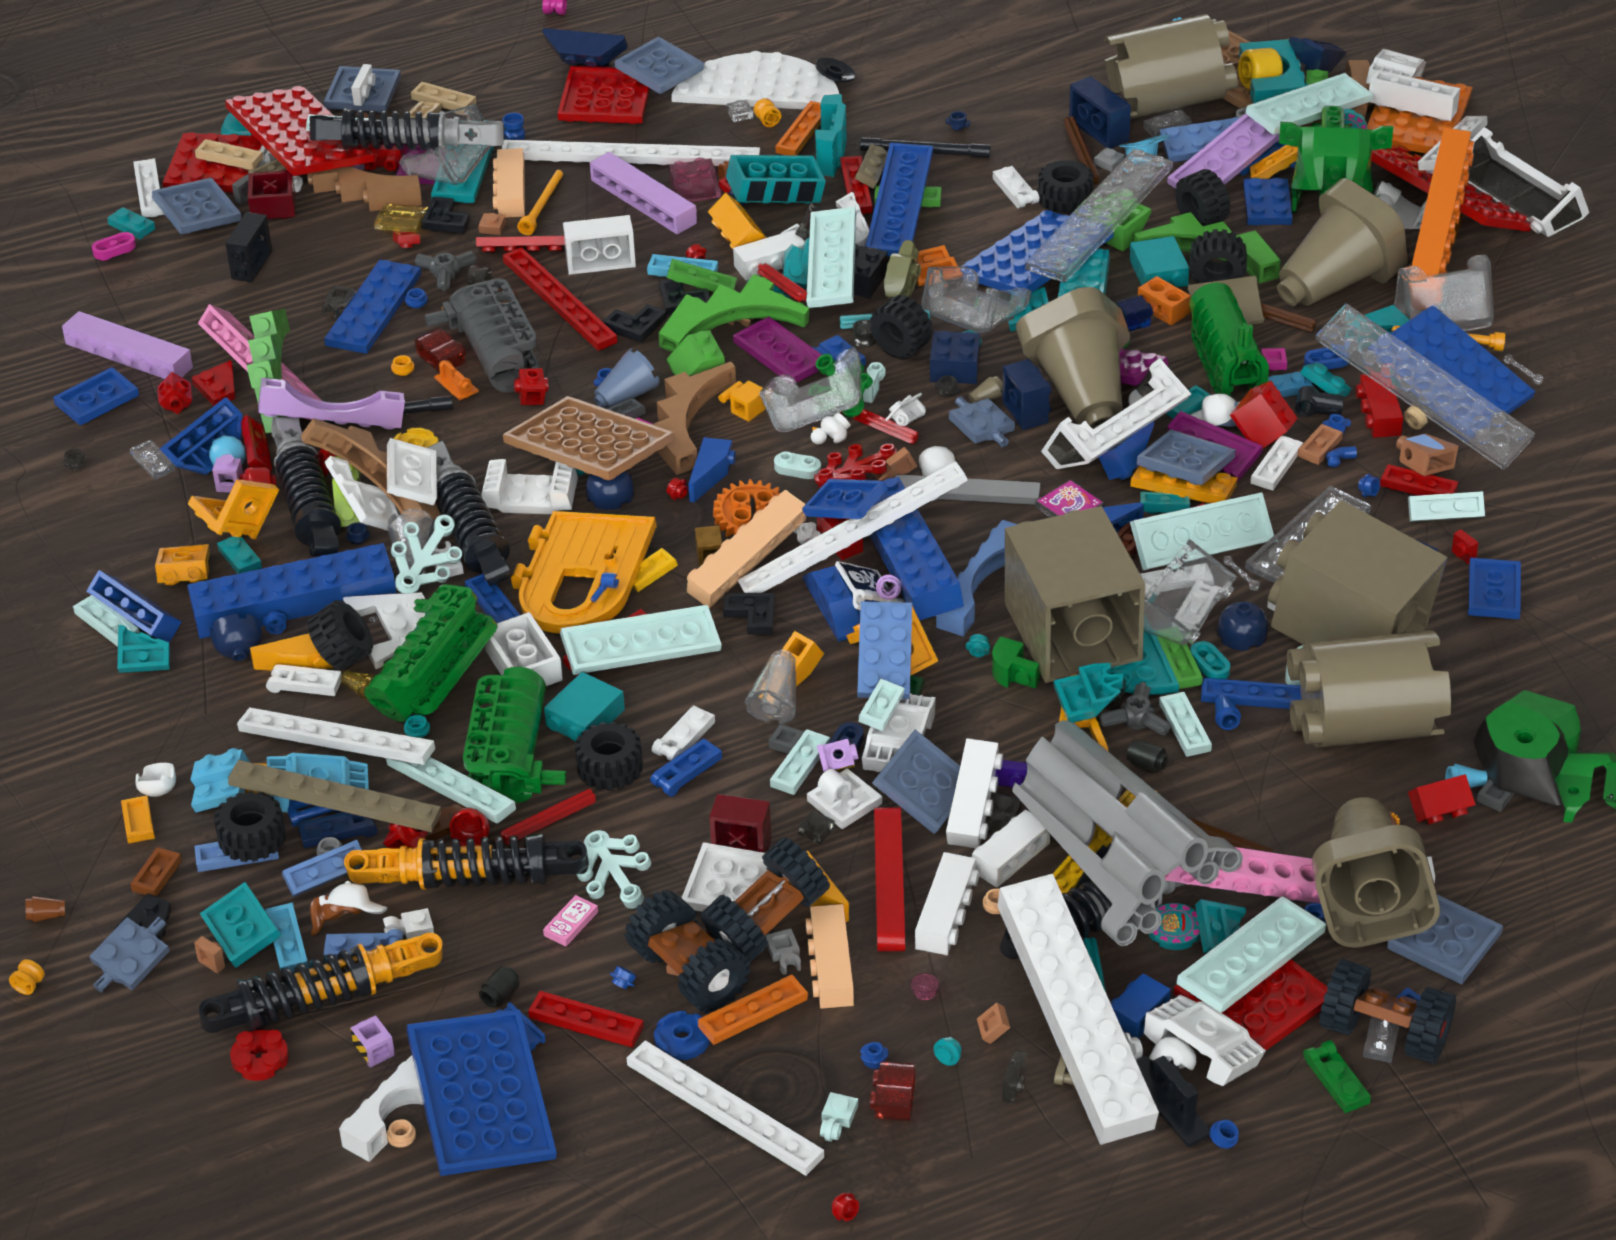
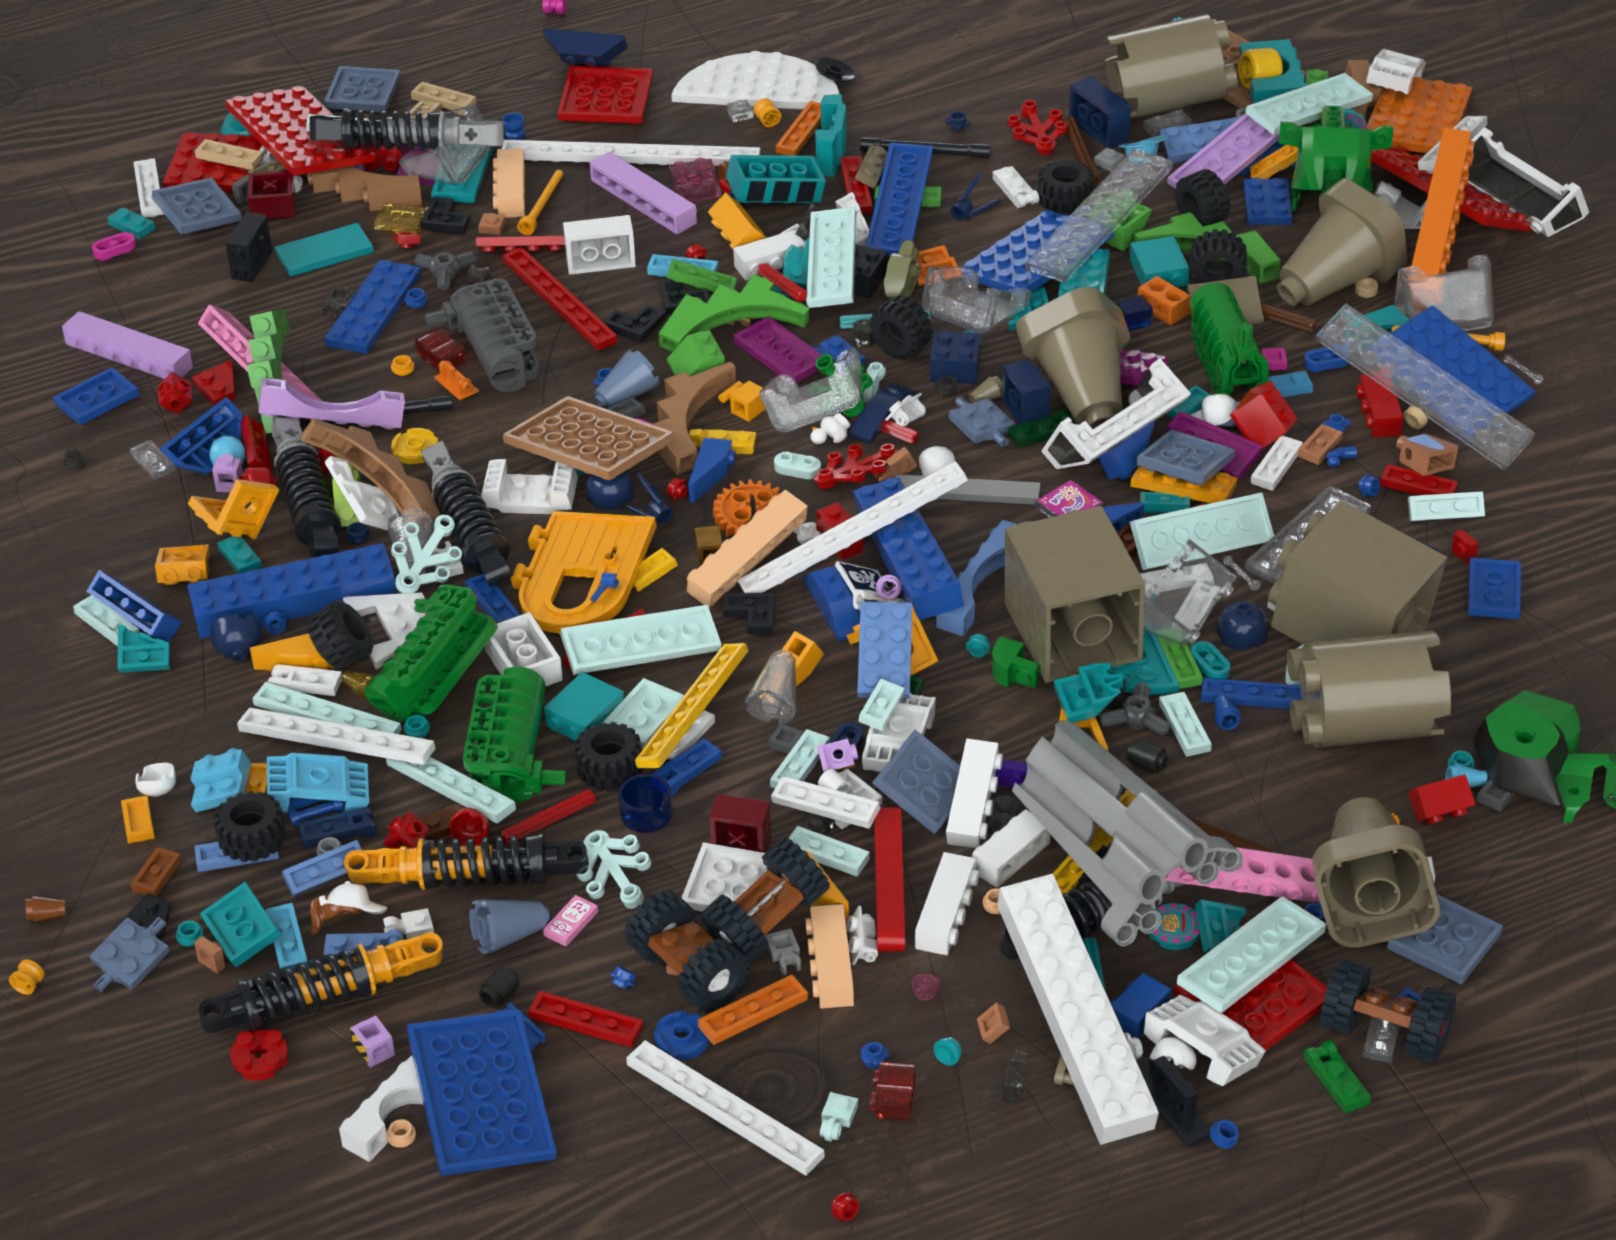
dark tan plate [228,760,441,832] -> none
white plate [351,64,376,106] -> none
white plate [387,438,437,505] -> none
red brick [514,368,549,405] -> none
sand blue plate [615,37,704,94] -> none
blue plate [802,479,888,520] -> none
dark blue wedge [1288,37,1347,73] -> none
black piece [1295,386,1344,417] -> none
teal plate [1300,363,1352,397] -> none
white brick [1369,70,1460,121] -> none
none -> teal plate [176,921,204,946]
none -> light aqua plate [253,682,401,734]
none -> teal tile [274,223,374,277]
none -> sand blue cone [469,899,550,954]
none -> light aqua plate [603,678,684,750]
none -> clear blue piece [618,774,672,833]
none -> dark blue plant [626,472,673,524]
none -> yellow tile [634,643,748,768]
none -> yellow hinge [689,429,756,454]
none -> white plate [771,776,880,829]
none -> light aqua plate [788,826,870,877]
none -> white hinge [846,906,878,965]
none -> dark blue slope [850,384,917,443]
none -> dark blue plant [950,173,1001,221]
none -> red plant [1008,100,1067,155]
none -> dark green plate [1008,408,1078,449]
none -> tan tile [1355,277,1378,298]
none -> teal plate [1448,751,1475,769]

